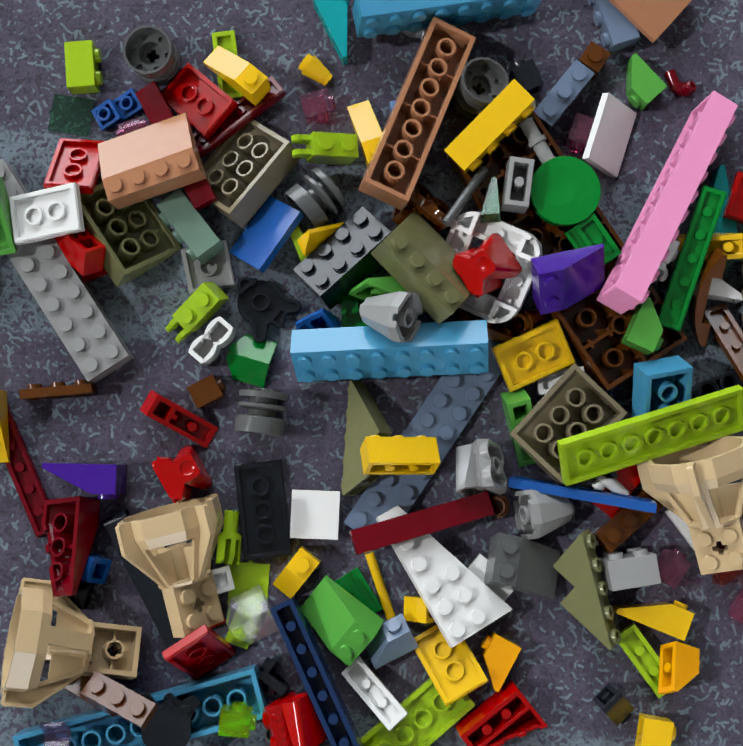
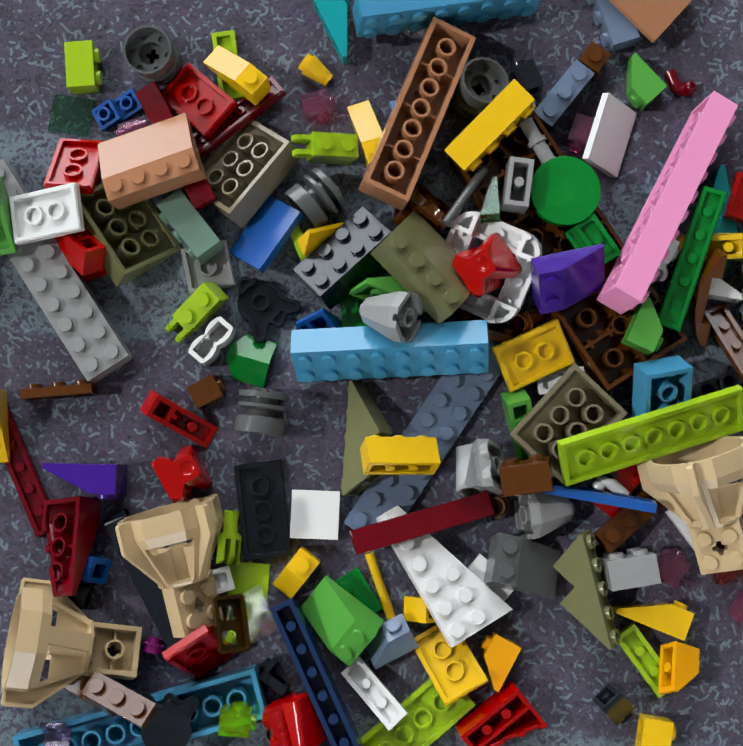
none -> magenta plate [142,636,166,655]
none -> dark brown piece [212,594,251,654]
none -> reddish brown brick [499,454,554,497]

